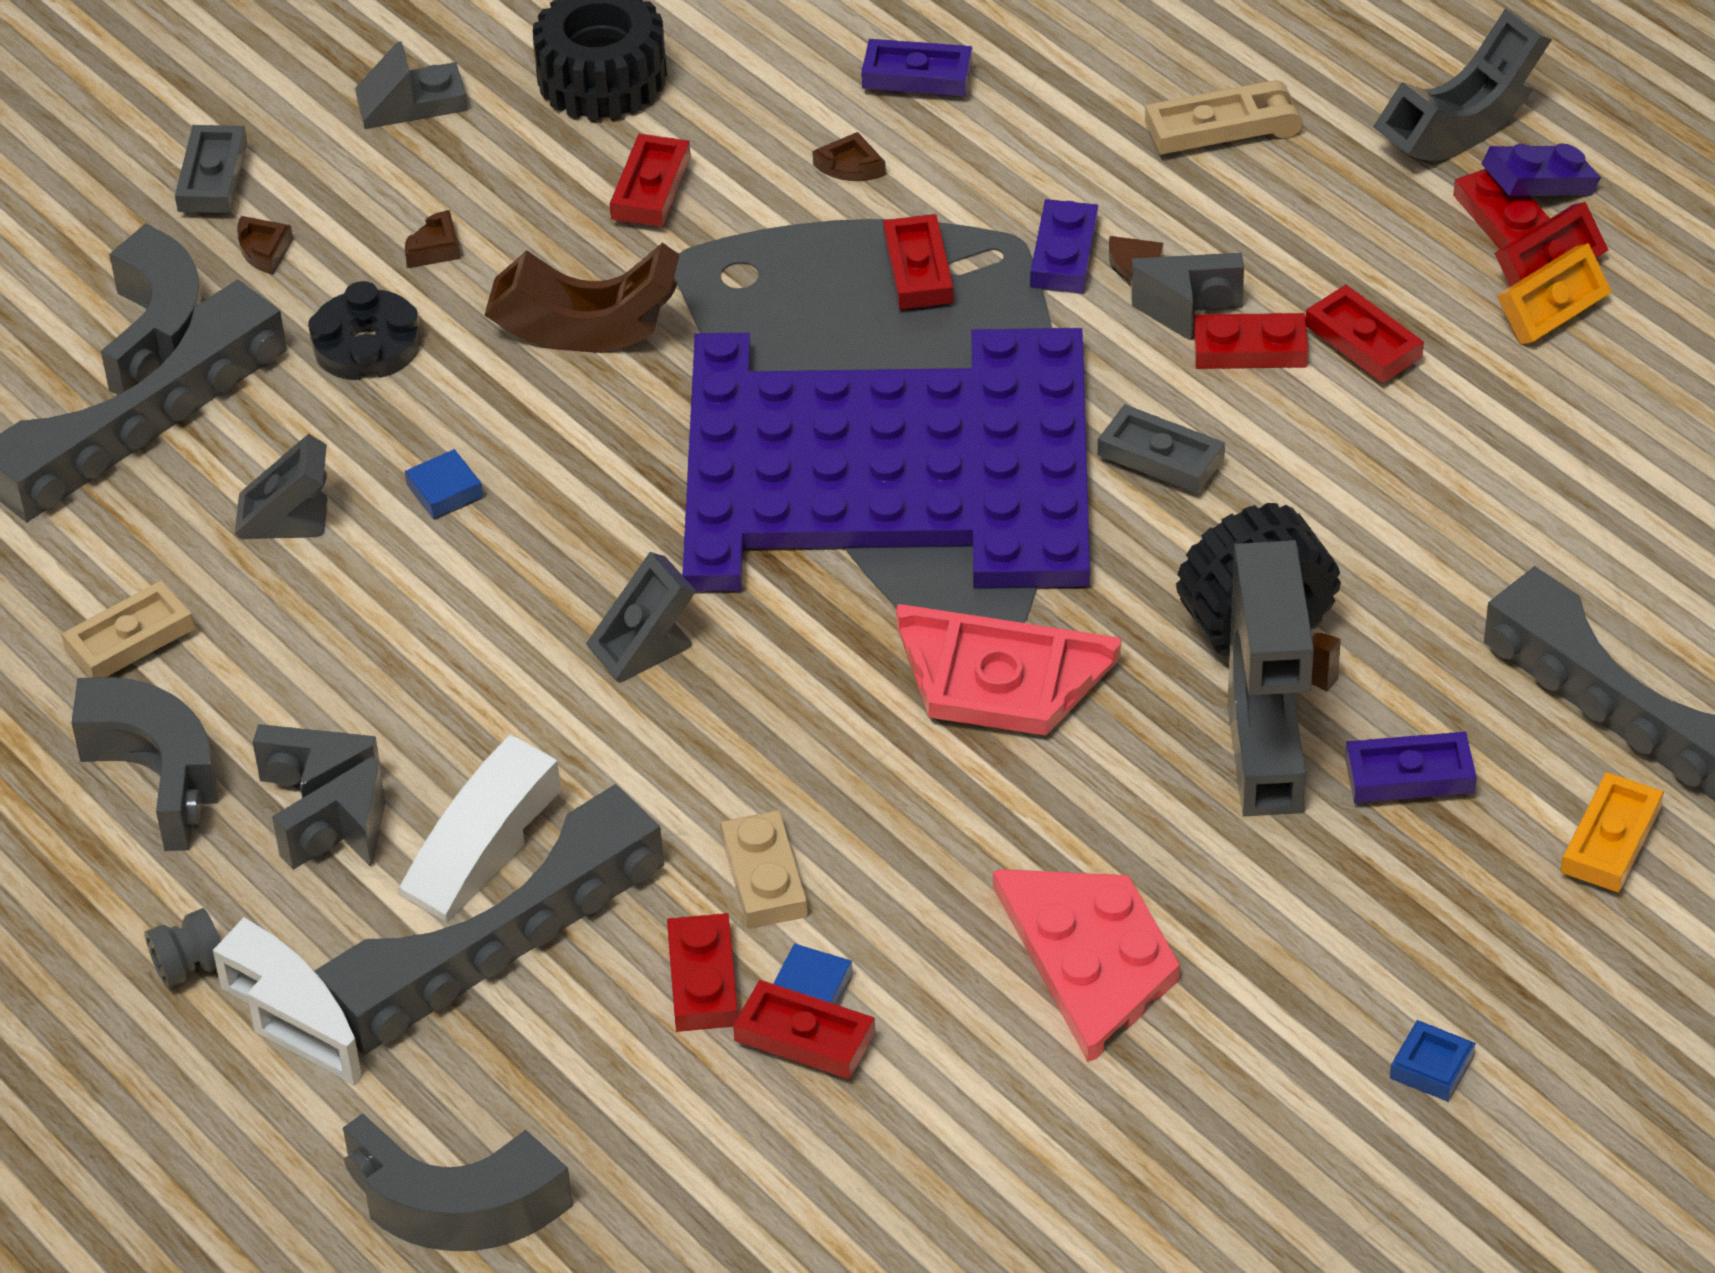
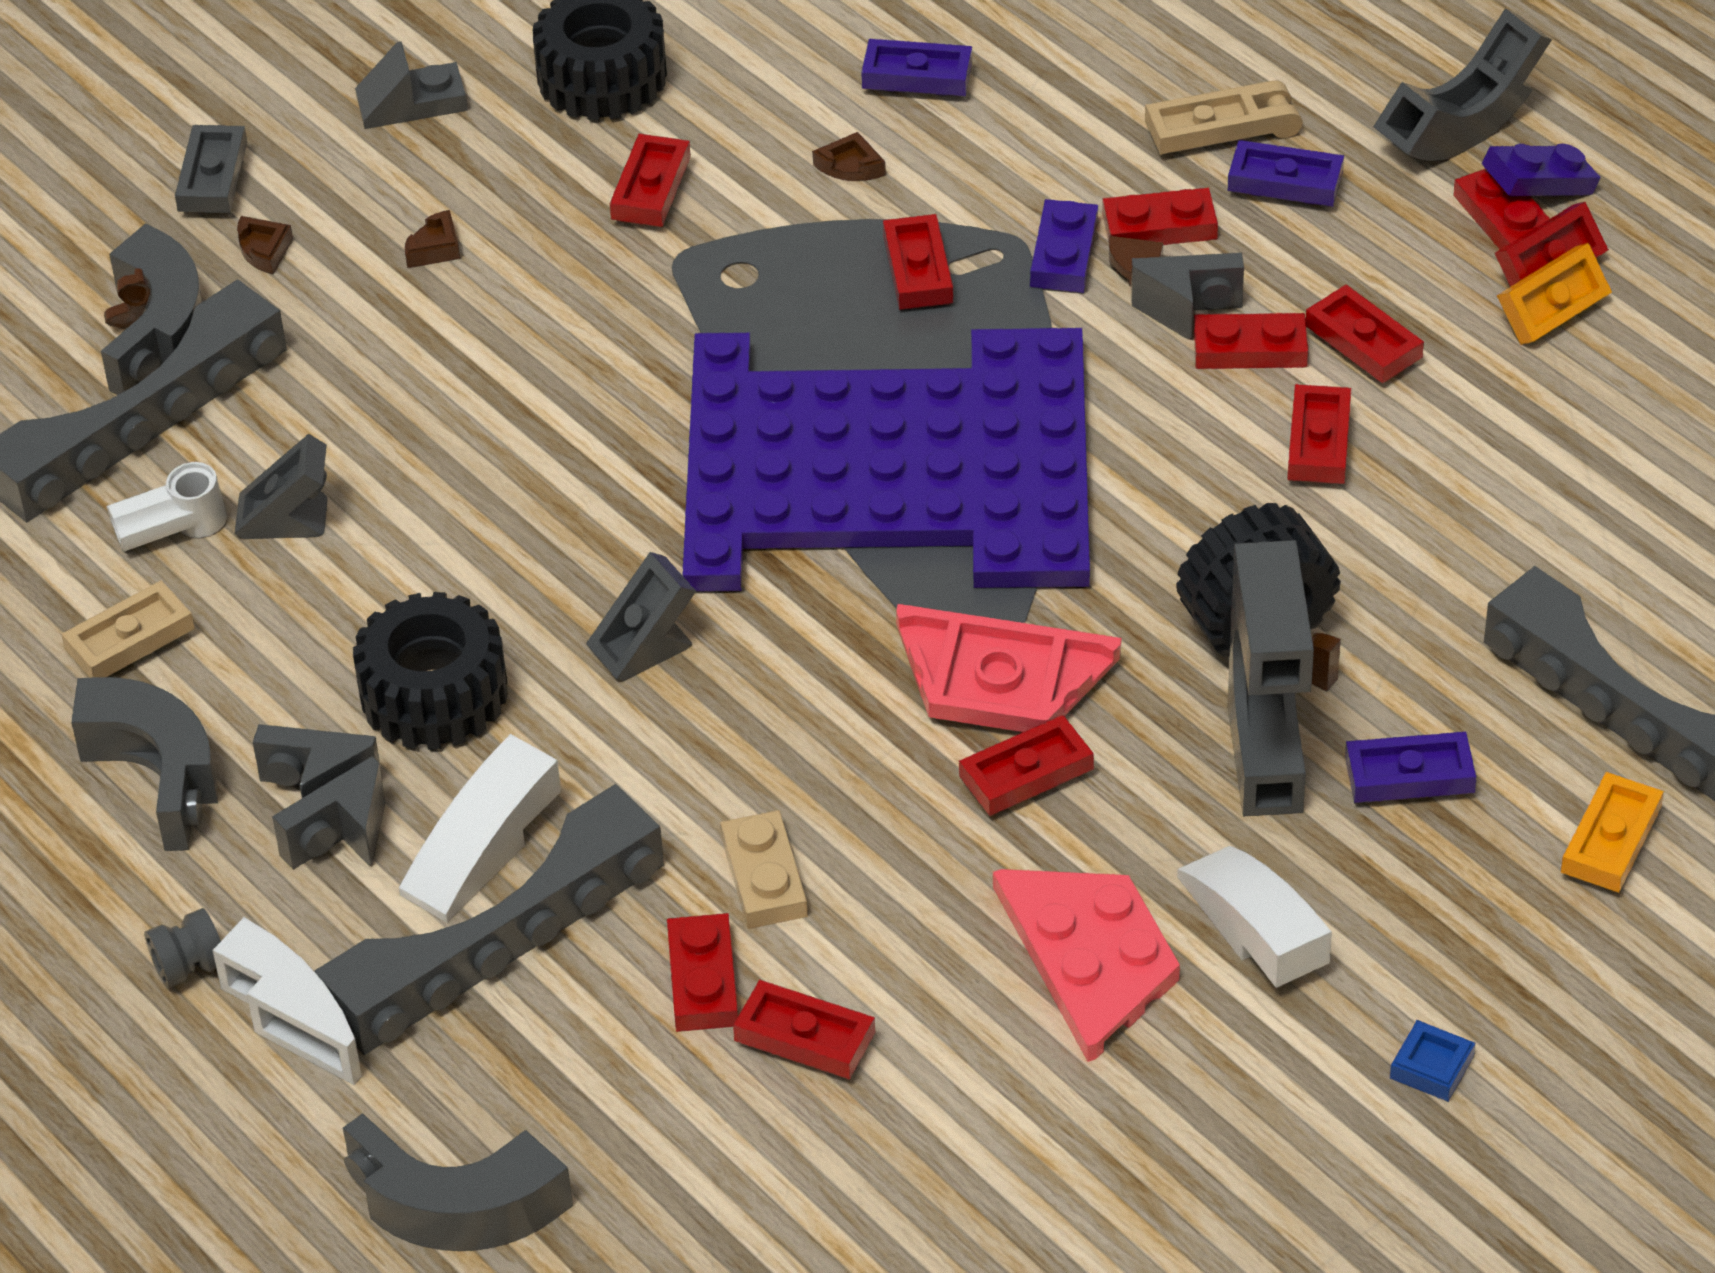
black plate [308,281,420,380] -> none
blue tile [405,449,483,519] -> none
reddish brown arch [484,242,680,353] -> none
blue tile [773,943,853,1005] -> none
dark grey plate [1097,404,1225,494] -> none
none -> reddish brown piece [104,268,150,329]
none -> white piece [106,462,227,551]
none -> black tyre [353,592,508,750]
none -> red plate [959,715,1094,816]
none -> red plate [1102,188,1218,245]
none -> white slope [1177,846,1332,988]
none -> dark purple plate [1227,140,1344,207]
none -> red plate [1287,384,1351,484]

